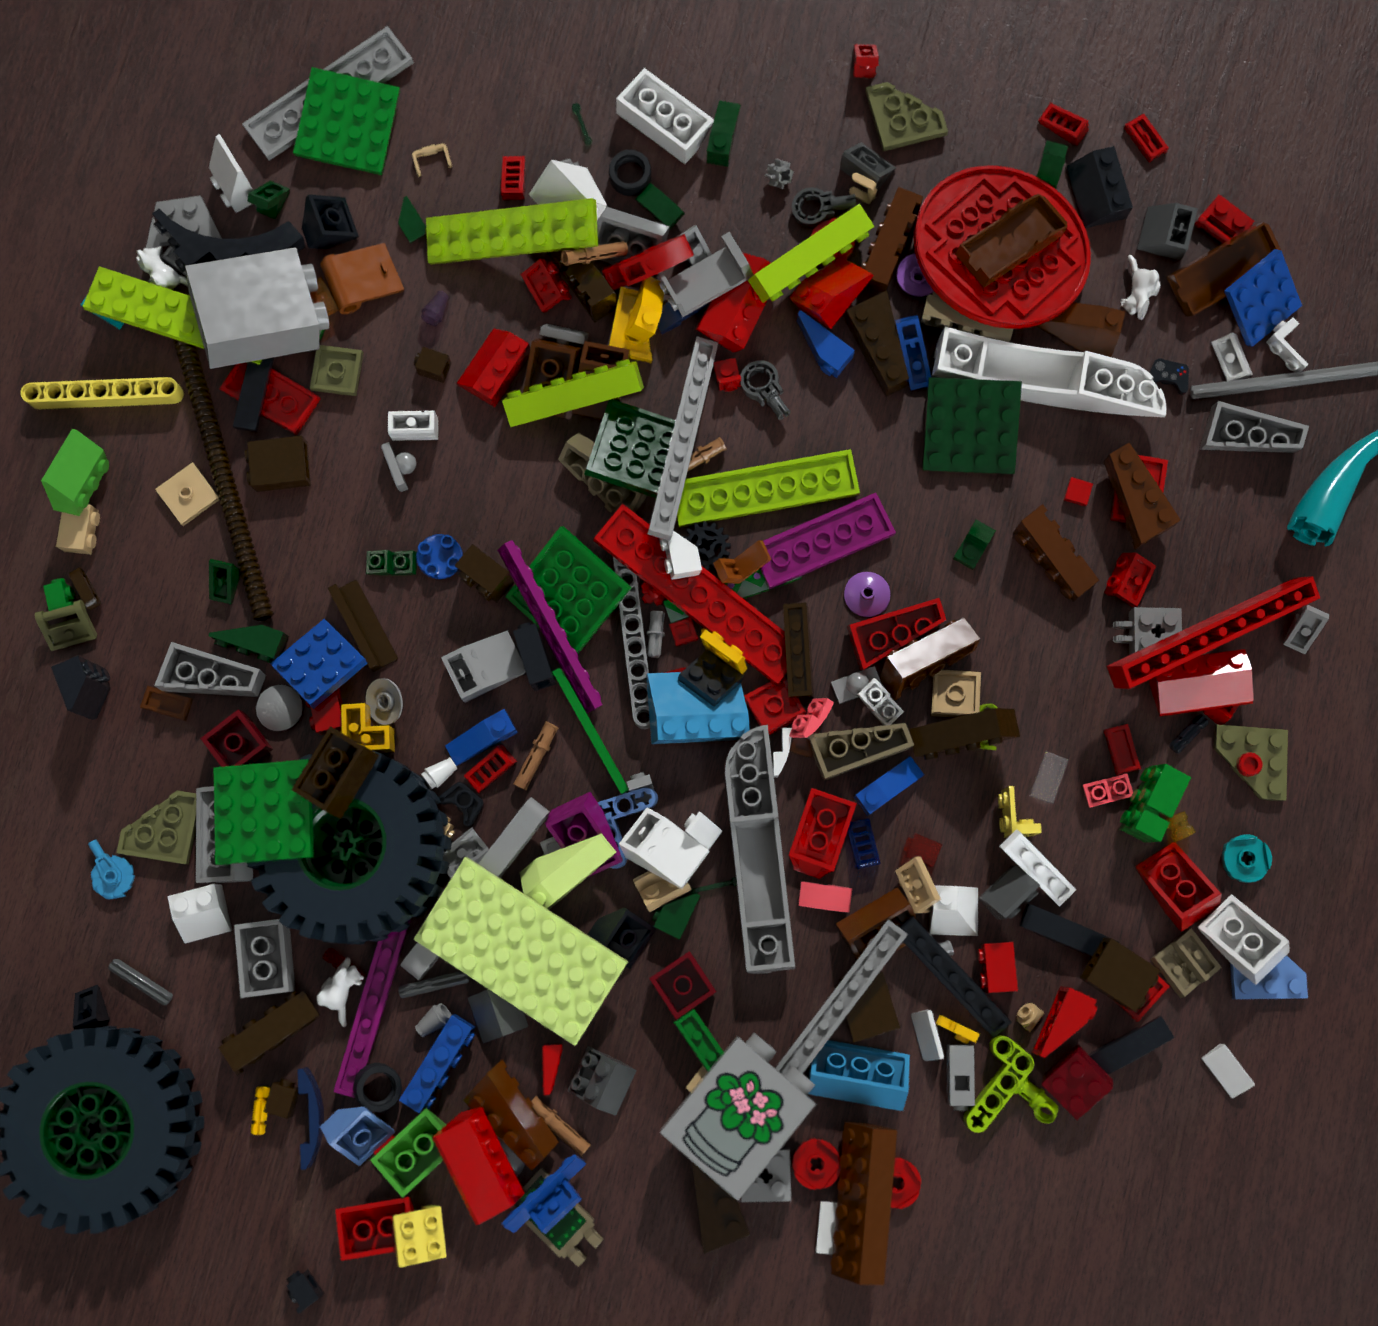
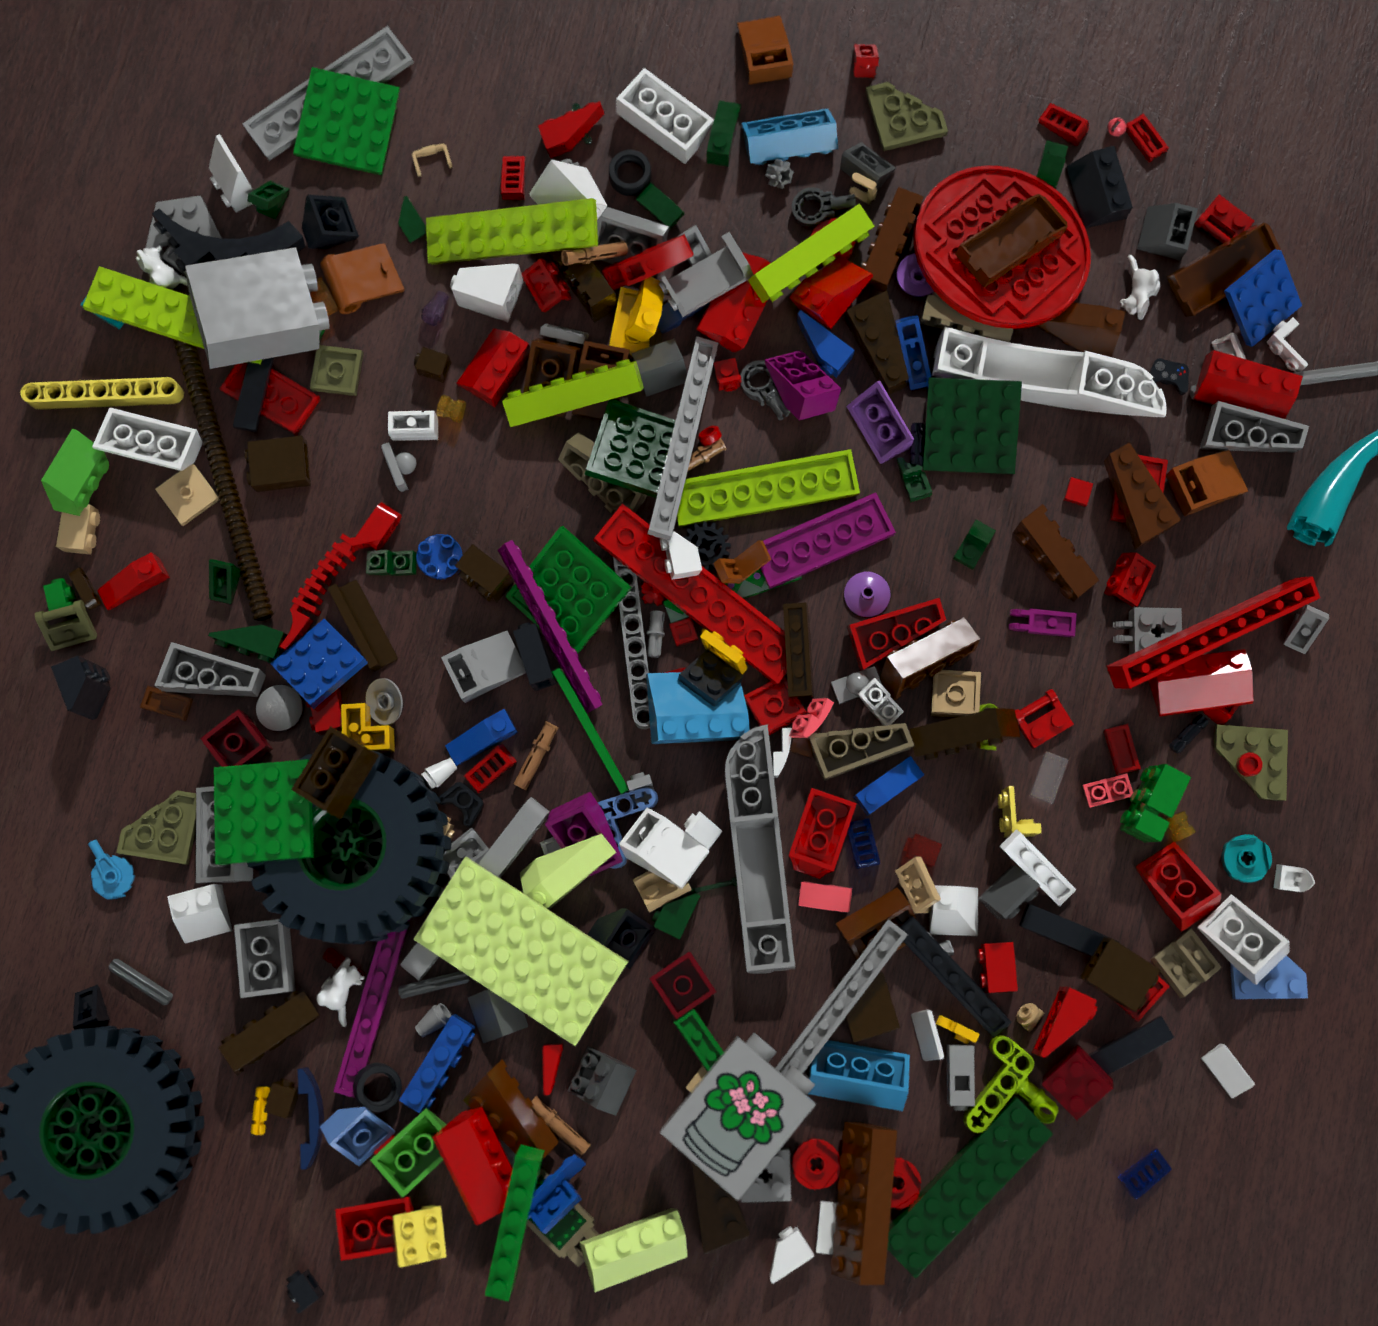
none -> white slope [92,407,203,471]
none -> red slope [97,552,170,611]
none -> red piece [279,502,402,651]
none -> clear yellow wheel [437,395,466,423]
none -> white slope [450,264,524,322]
none -> green arch [485,1145,545,1302]
none -> red slope [538,101,605,158]
none -> yellowish green slope [580,1208,688,1292]
none -> dark grey slope [631,339,687,397]
none -> red tile [698,426,722,446]
none -> dark orange slope [737,16,793,85]
none -> dark azure slope [742,109,838,165]
none -> magenta slope [765,350,841,420]
none -> white slope [769,1226,814,1284]
none -> medium lavender slope [847,381,914,464]
none -> dark green brick [887,1096,1053,1279]
none -> dark green slope [897,457,932,502]
none -> black axle [910,422,924,466]
none -> magenta hinge [1009,609,1077,638]
none -> red plate [1015,689,1074,749]
none -> coral hinge [1107,118,1126,137]
none -> clear blue slope [1117,1148,1172,1200]
none -> dark orange slope [1166,450,1248,517]
none -> red slope [1193,350,1303,419]
none -> white plate [1274,864,1315,892]

